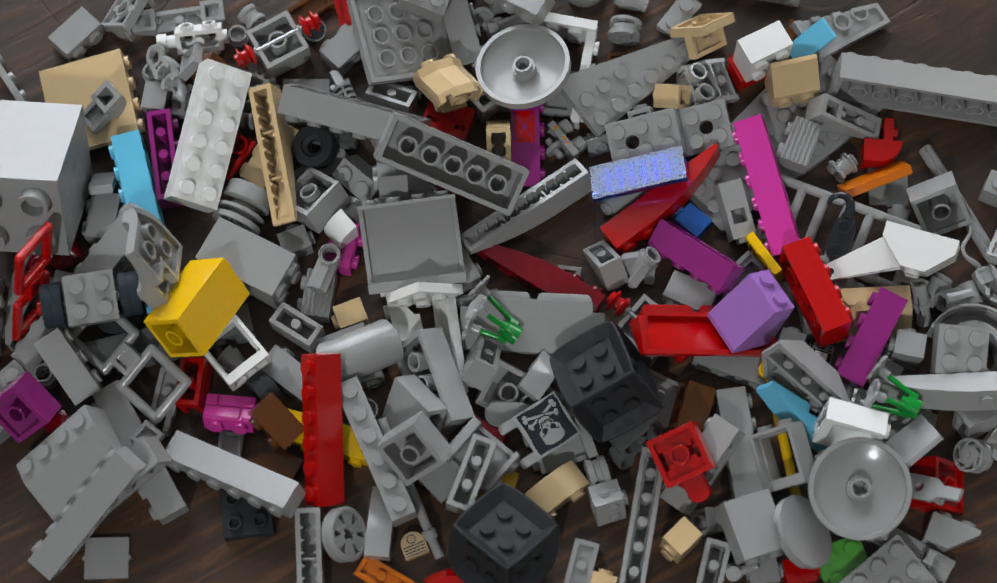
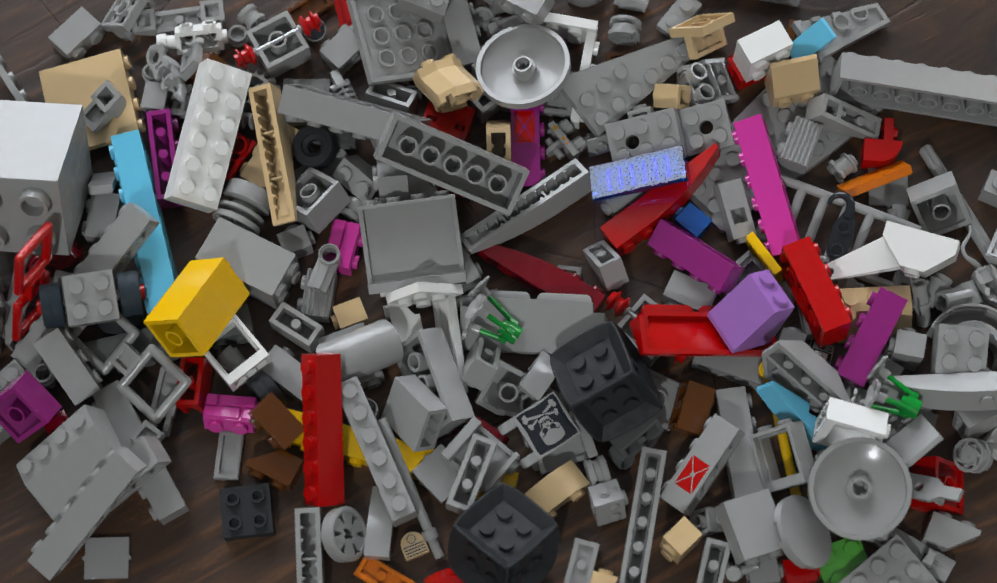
light grey slope [122,207,183,309] -> none
light grey brick [165,430,306,519] -> none
white brick [324,209,358,250] -> none
light grey brick [376,411,453,486] -> none
light grey tile [484,401,530,428] -> none
light grey rock [621,246,661,288] -> none
red brick [646,421,717,502] -> none

